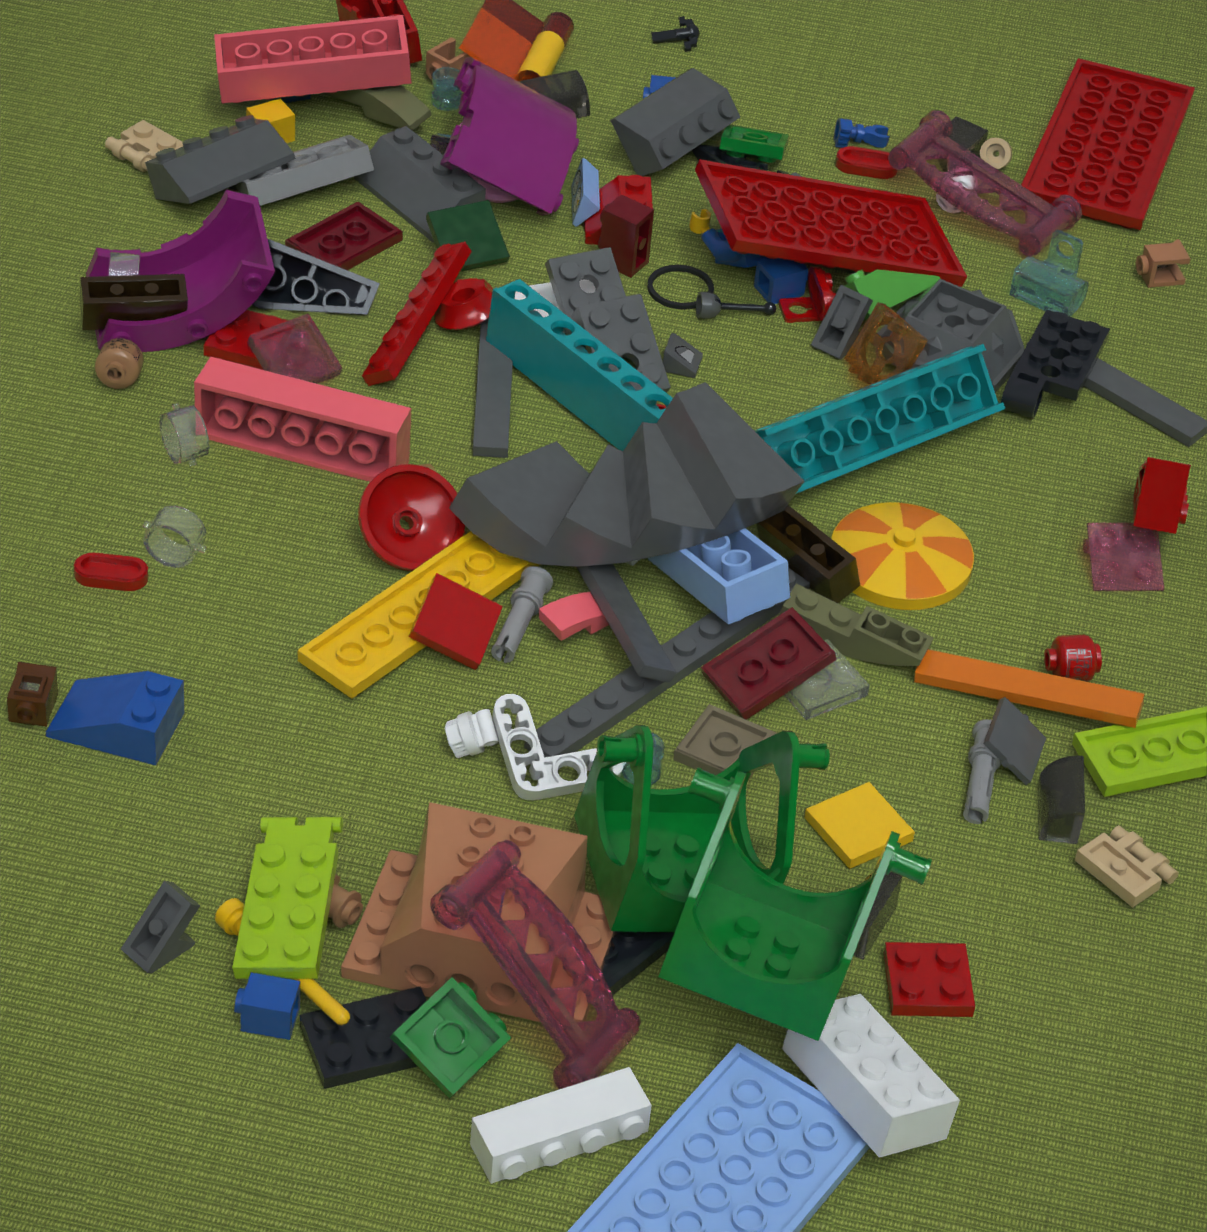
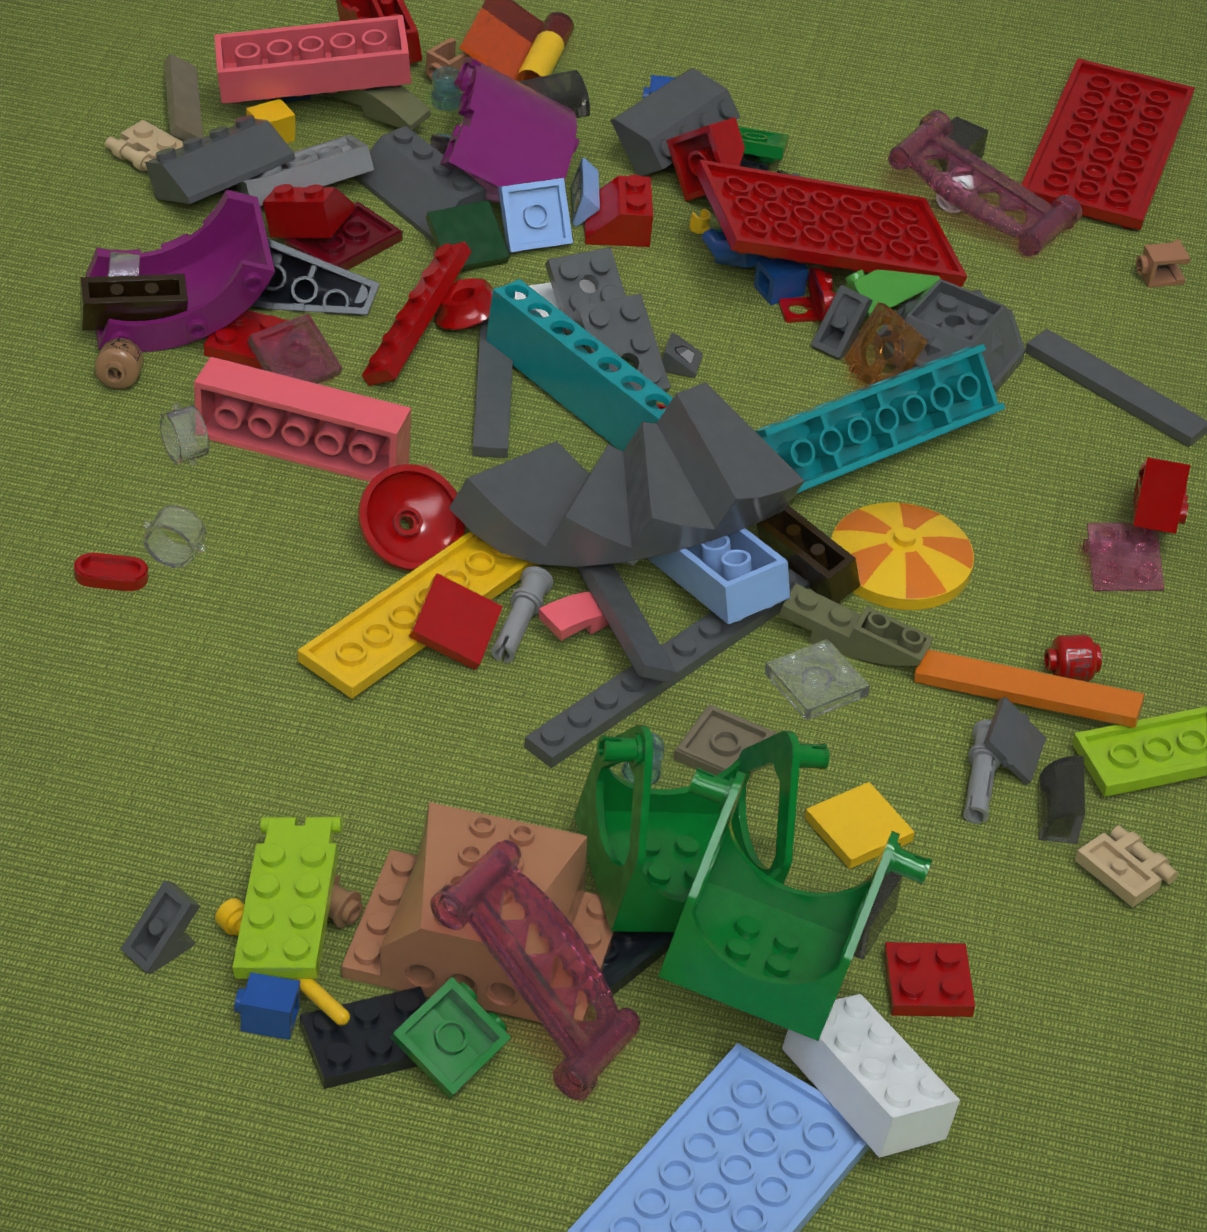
reddish brown window [7,662,58,727] -> none
blue slope [46,671,184,765] -> none
white piece [444,709,499,758] -> none
white brick [470,1067,652,1184] -> none
white beam [492,694,624,800] -> none
dark red brick [598,195,654,278] -> none
black piece [647,265,714,310] -> none
black piece [651,16,700,52] -> none
hinge [696,292,776,319] -> none
dark red tile [701,607,837,720] -> none
blue piece [834,118,890,148] -> none
red tile [835,146,899,179] -> none
tan tile [980,137,1012,170] -> none
black hinge [1001,310,1110,419] -> none
clear light blue piece [1009,230,1089,317] -> none
none -> dark tan tile [164,54,203,141]
none -> red slope [263,184,355,238]
none -> light blue plate [498,178,573,252]
none -> red slope [666,117,745,201]

